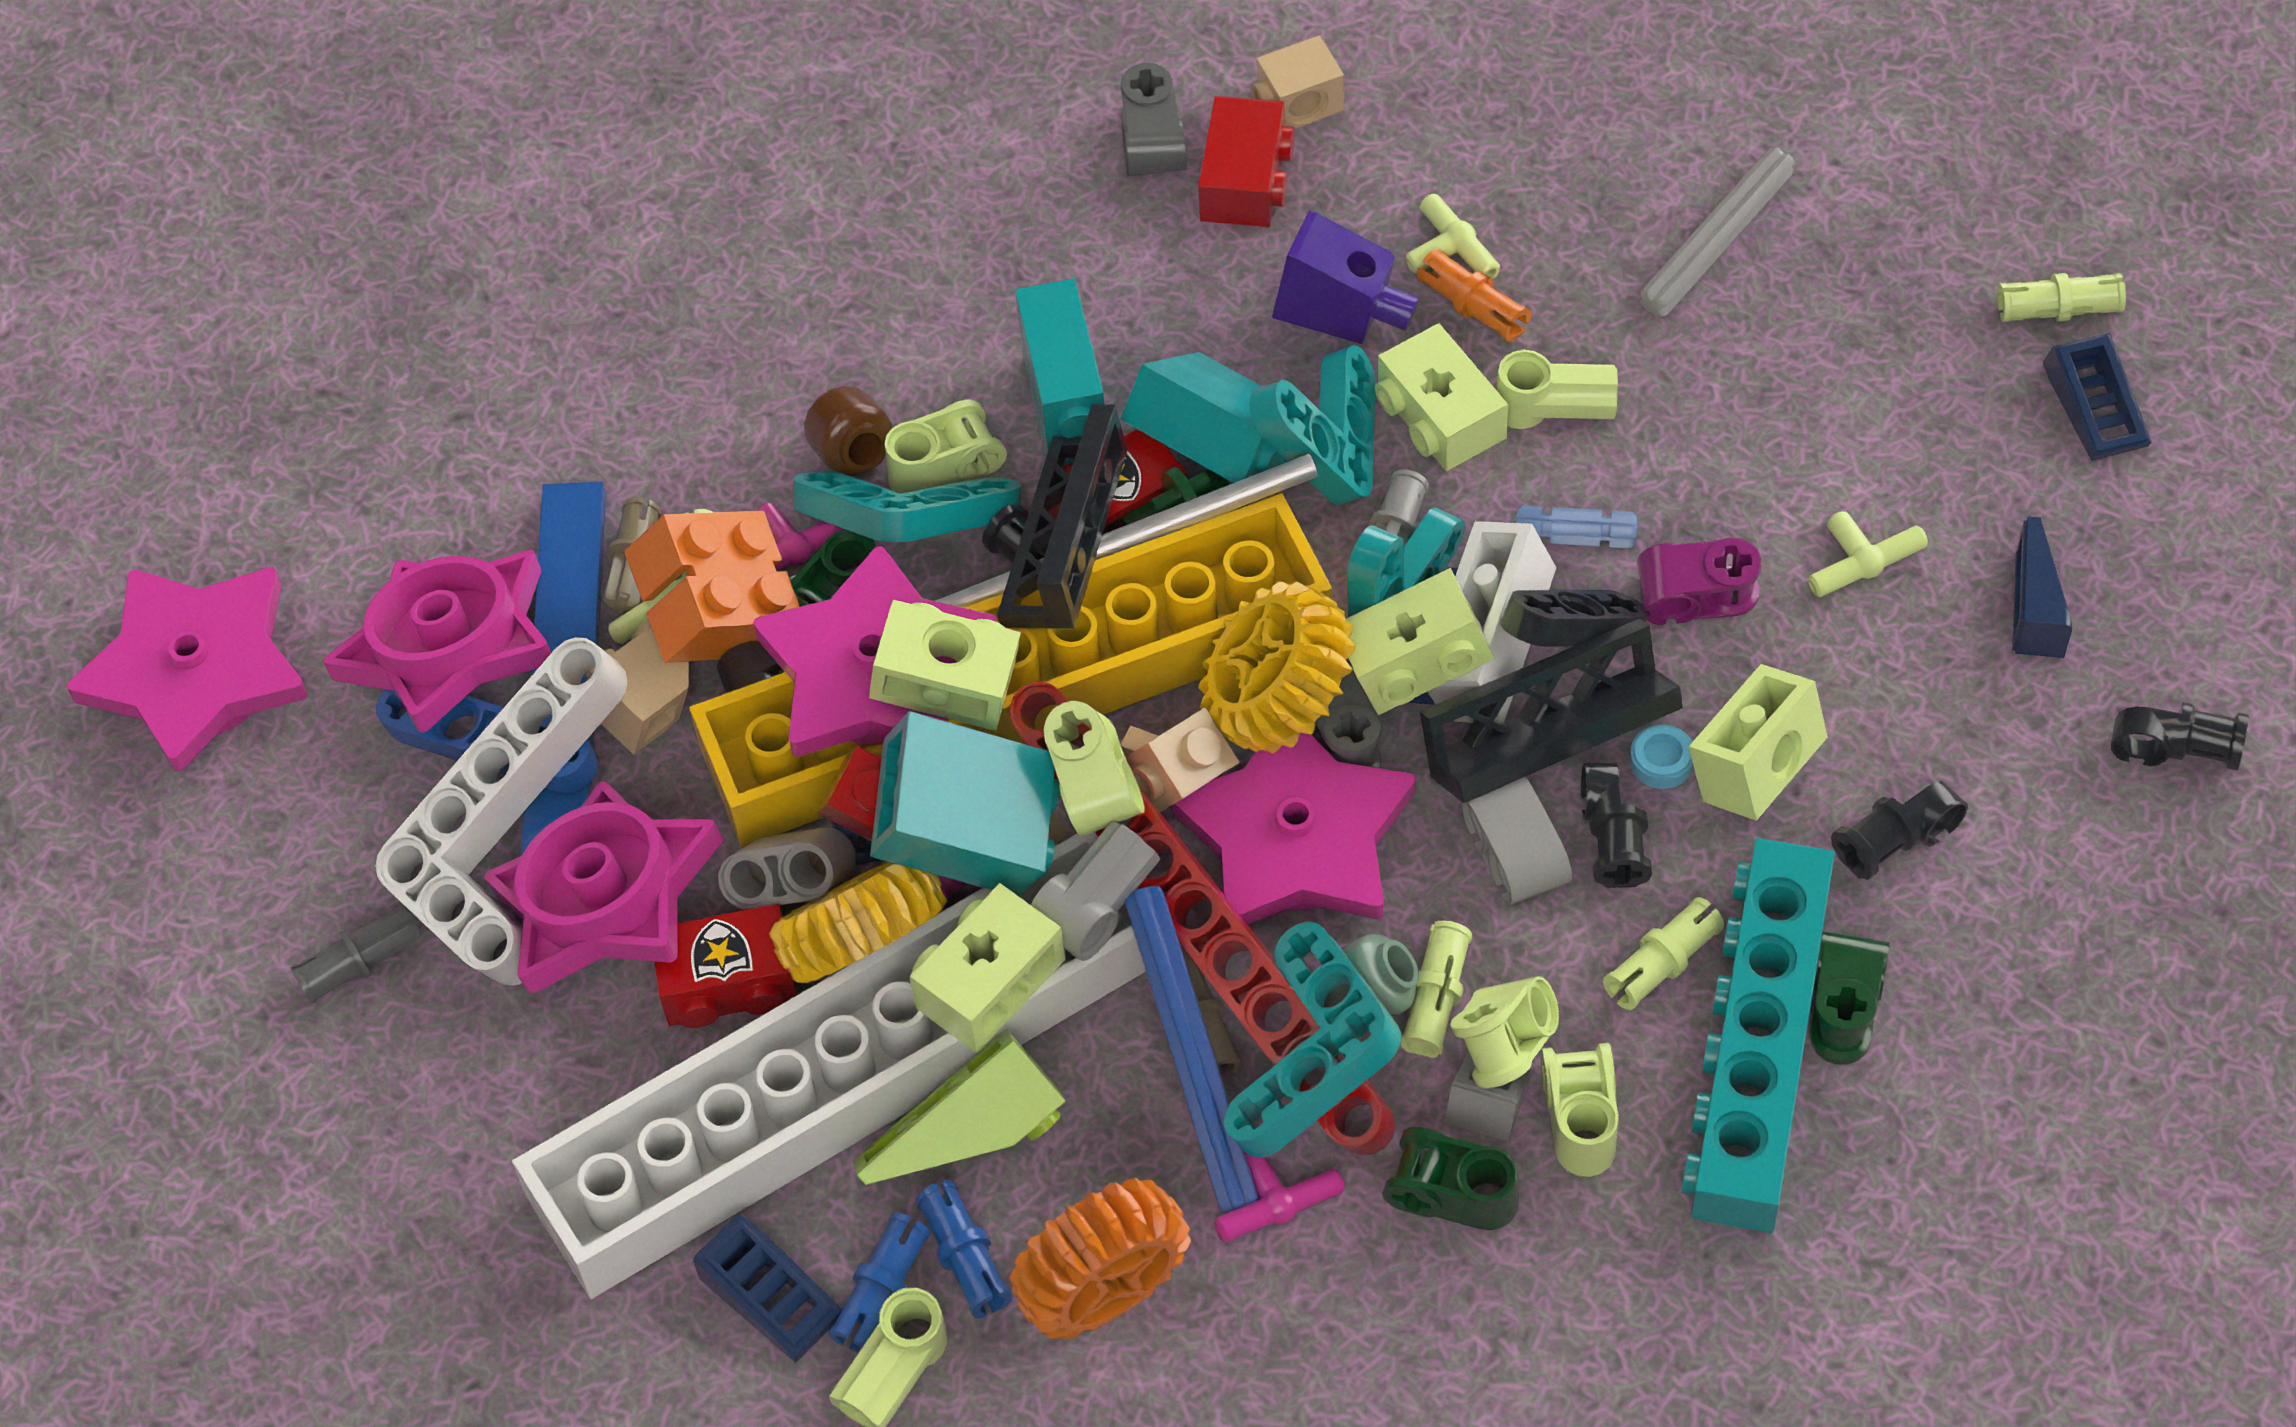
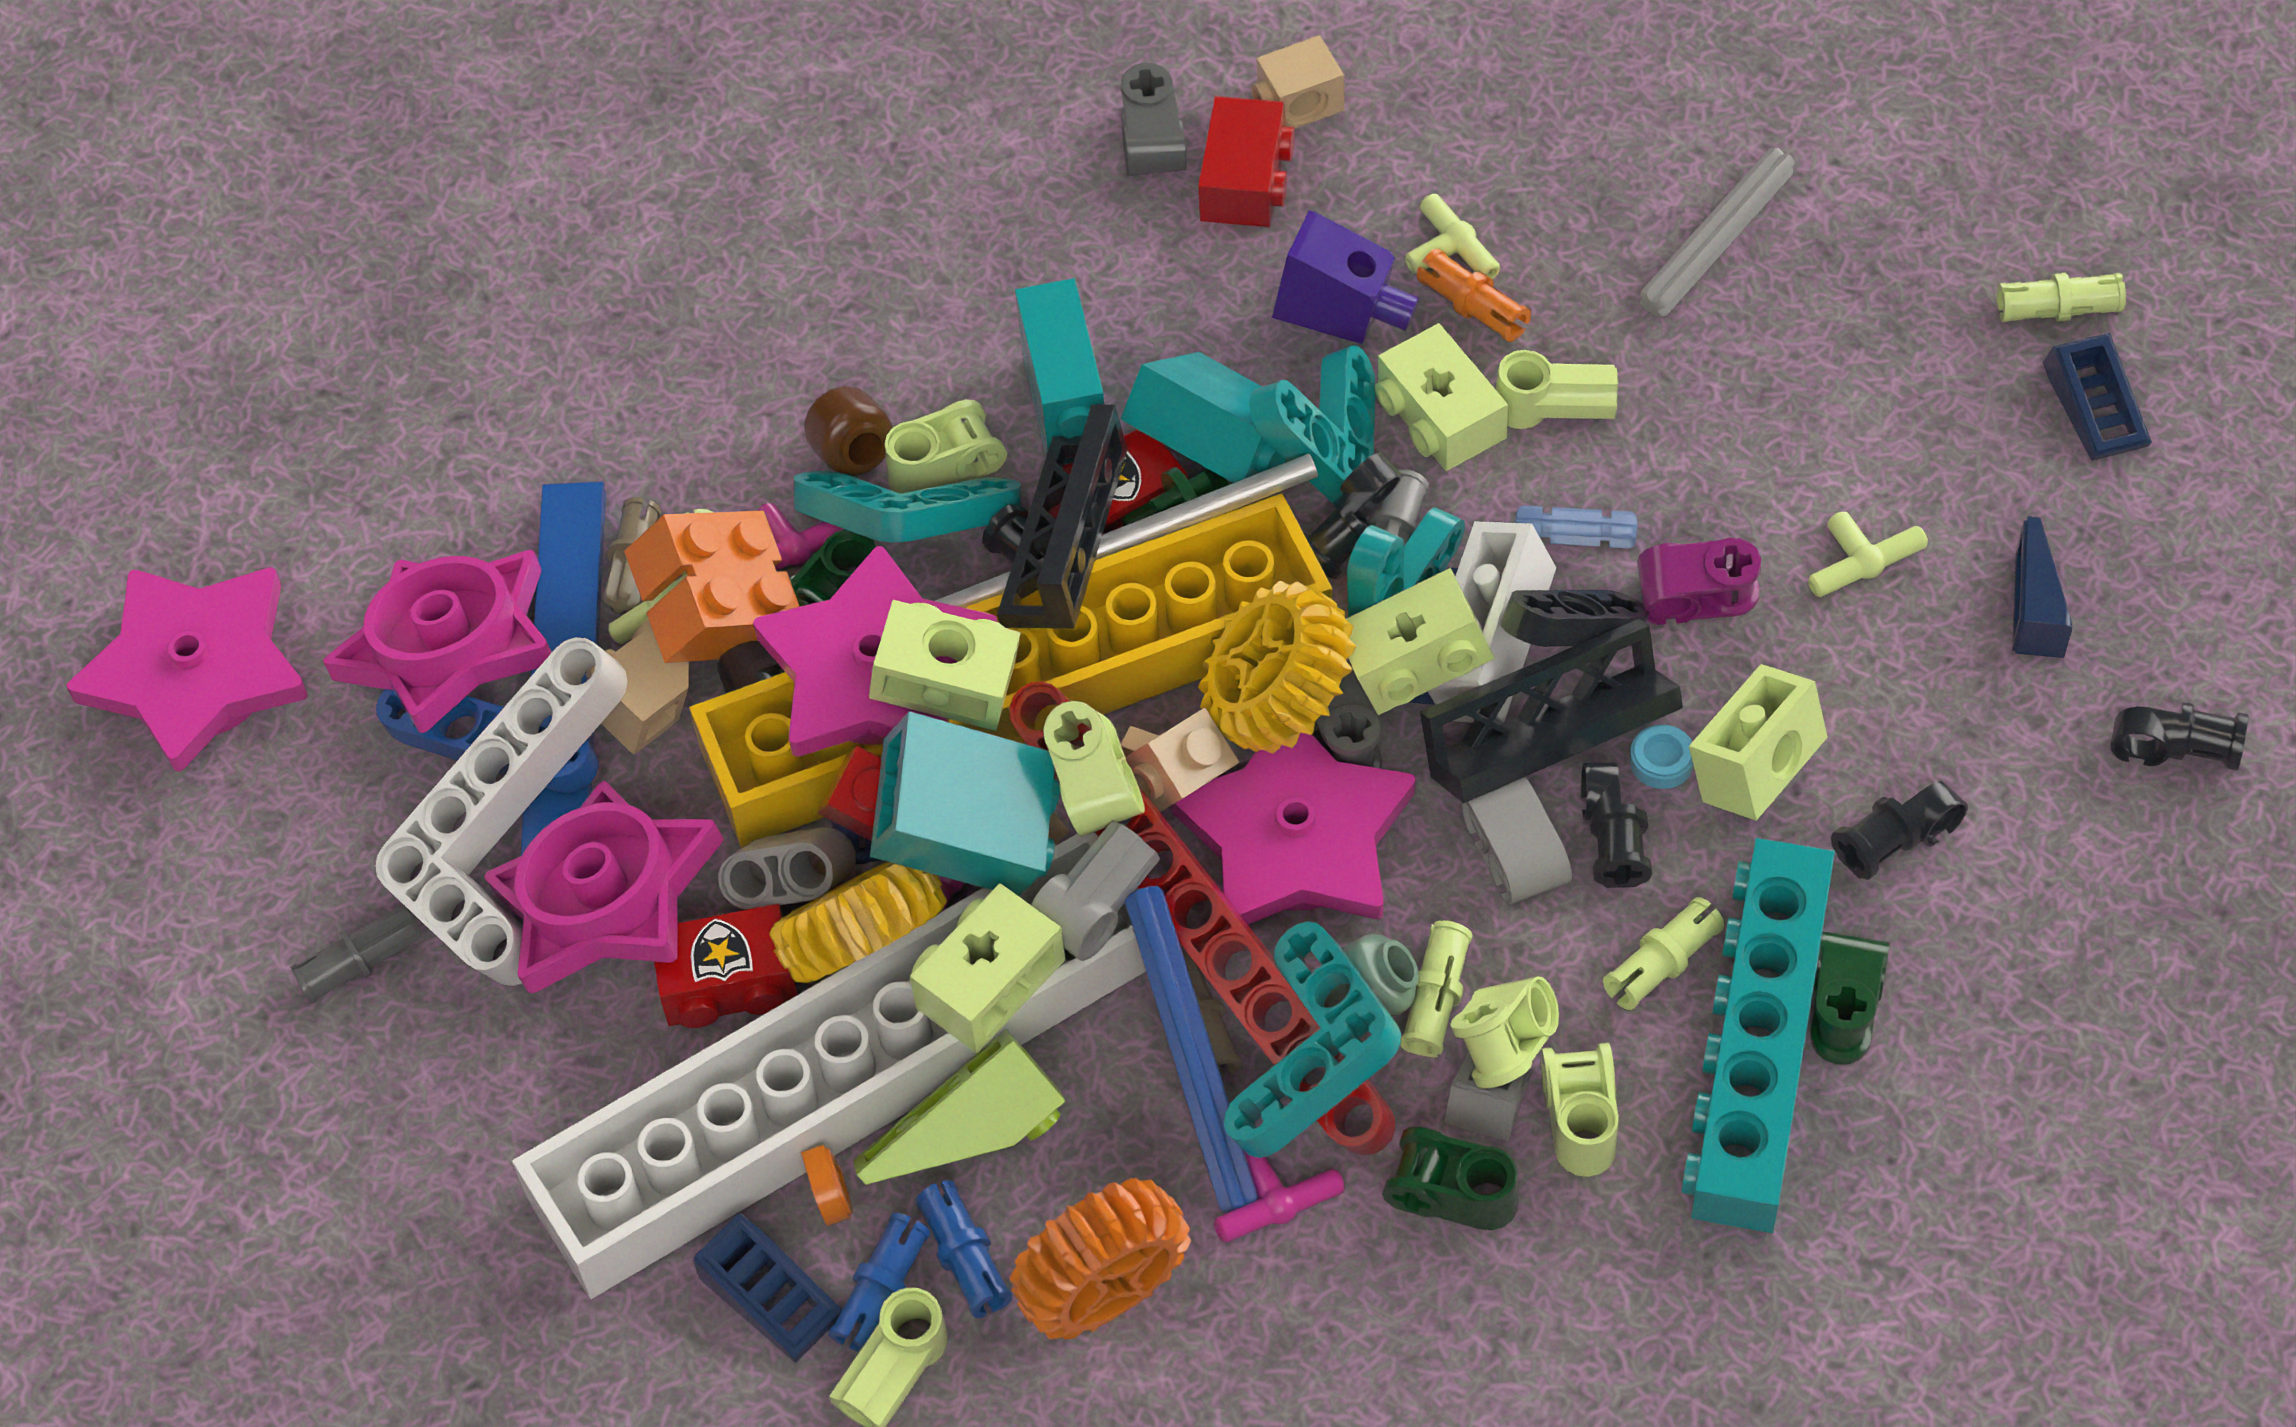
none -> orange tile [801,1144,853,1226]
none -> black connector [1304,452,1403,580]

